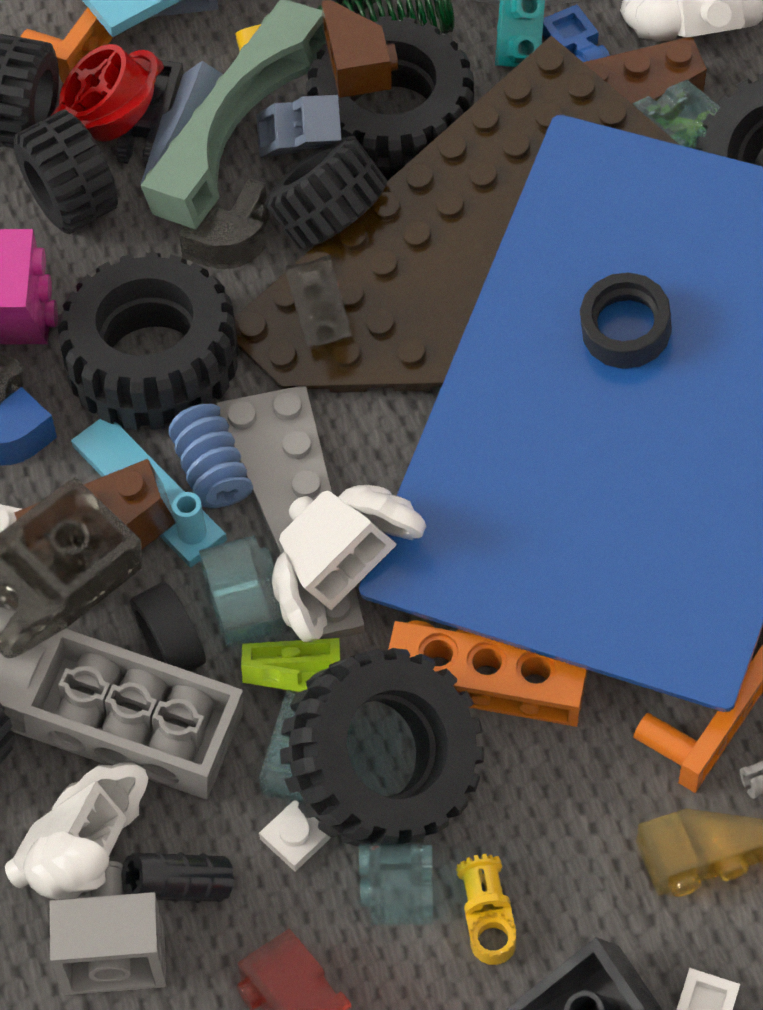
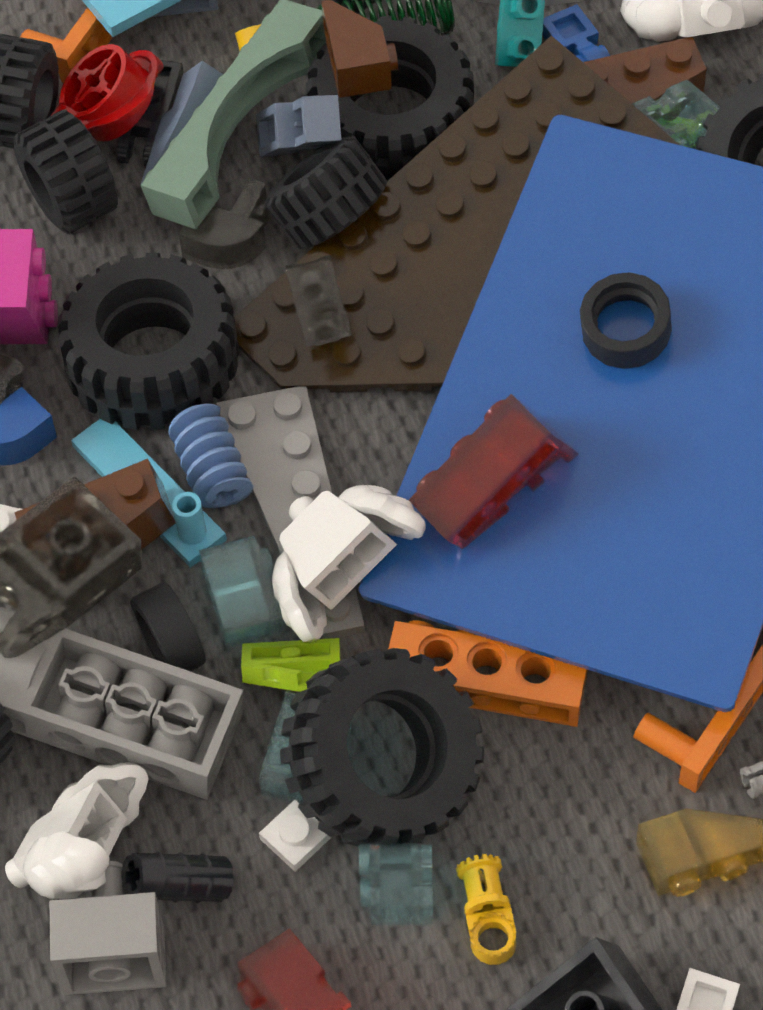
none -> clear red wedge [409,394,579,549]

